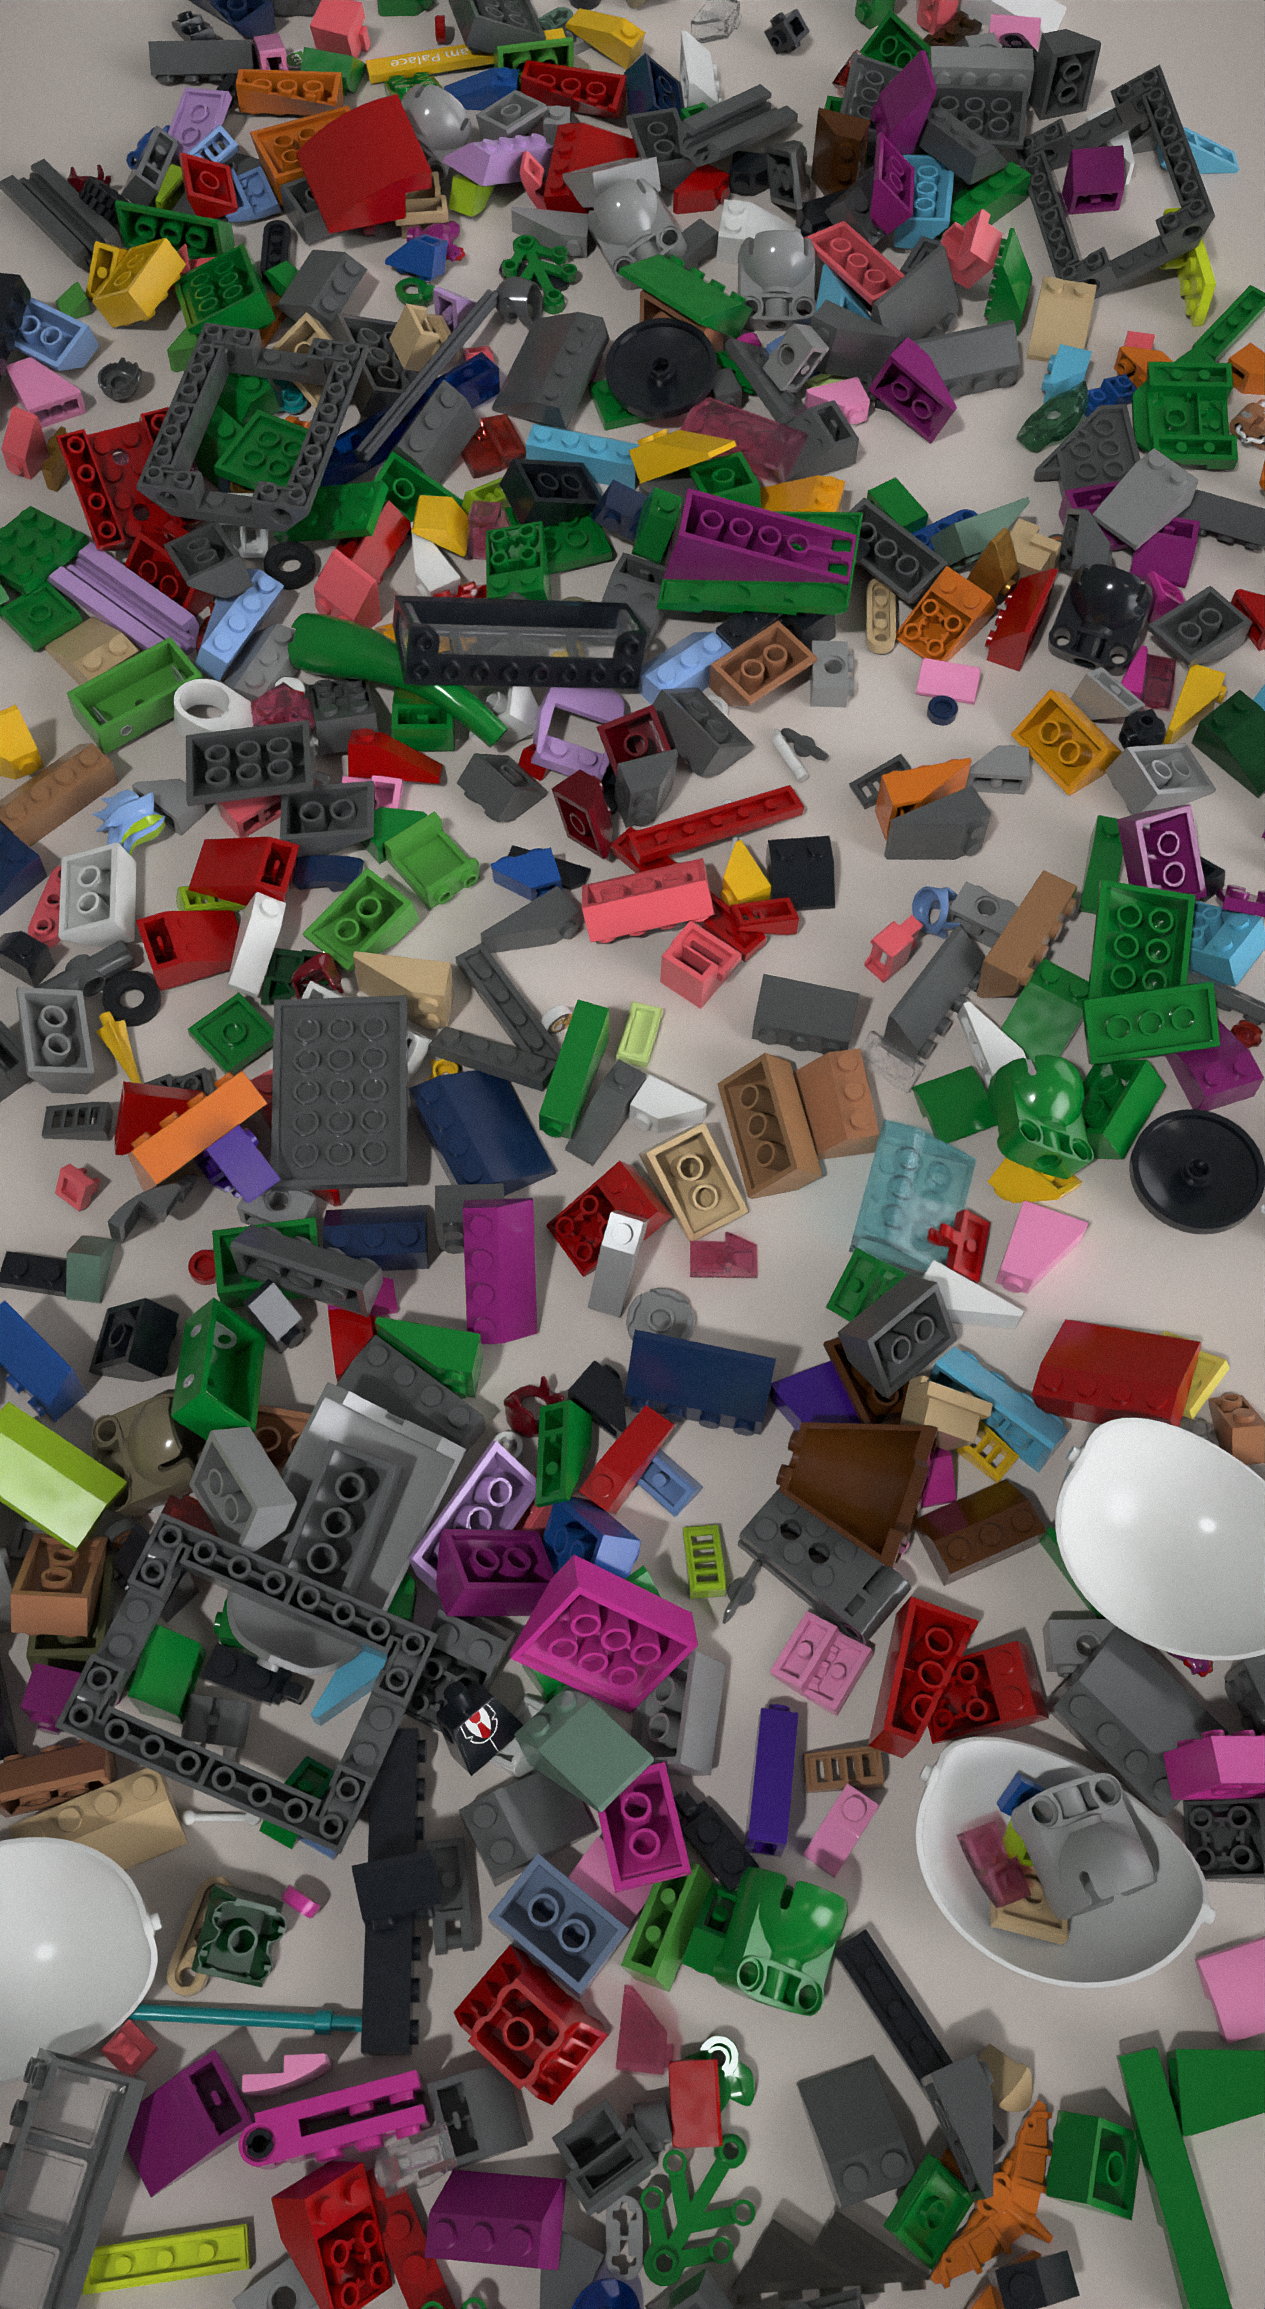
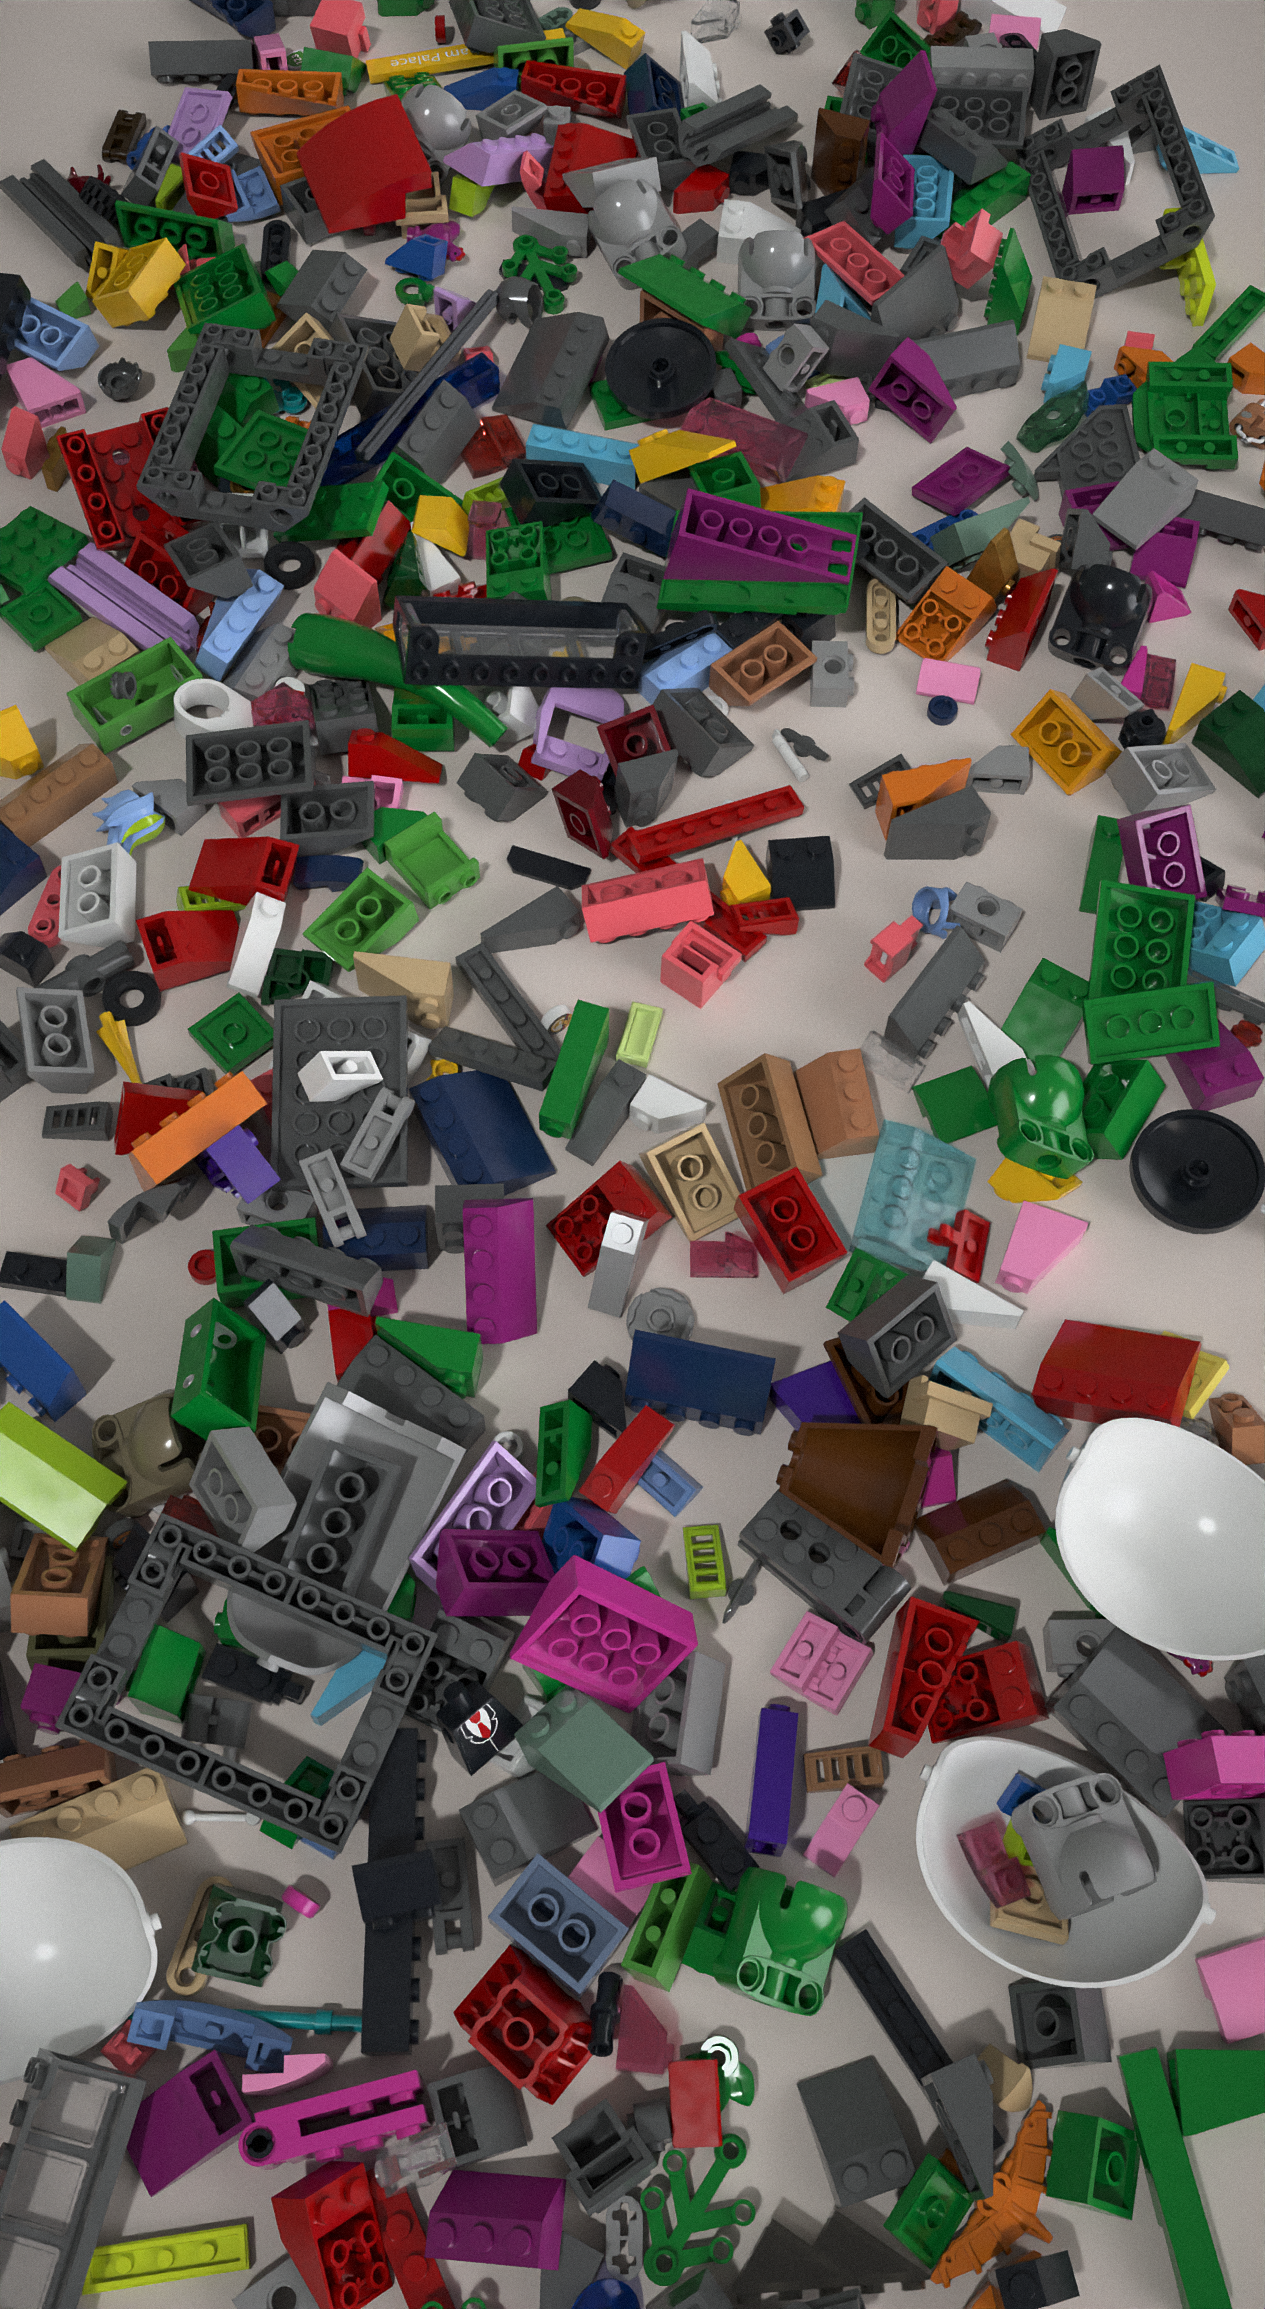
black slope [89,1298,179,1382] -> none
black slope [171,11,216,41] -> none
dark red piece [291,953,344,999] -> none
blue slope [491,847,562,901] -> none
dark red piece [504,1376,564,1438] -> none
green slope [631,487,682,564] -> none
dark grey slope [752,974,860,1055] -> none
green panel [867,477,929,534] -> none
yellow slope [953,1420,1019,1483] -> none
medium nougat slope [977,870,1078,998] -> none
dark grey slope [1147,585,1252,666] -> none
none -> dark brown plate [102,109,146,164]
none -> dark grey bush [110,672,137,700]
none -> medium blue slope [127,2000,293,2074]
none -> white slope [297,1051,383,1102]
none -> light grey plate [299,1149,367,1248]
none -> light grey plate [340,1087,415,1183]
none -> dark green slope [382,532,428,611]
none -> black pin [587,1972,623,2057]
none -> black plate [643,610,720,660]
none -> red slope [734,1166,848,1294]
none -> magenta tile [912,447,1010,516]
none -> dark green slope [938,1590,1016,1643]
none -> sand green slope [1001,441,1039,500]
none -> dark grey slope [1008,1981,1112,2070]

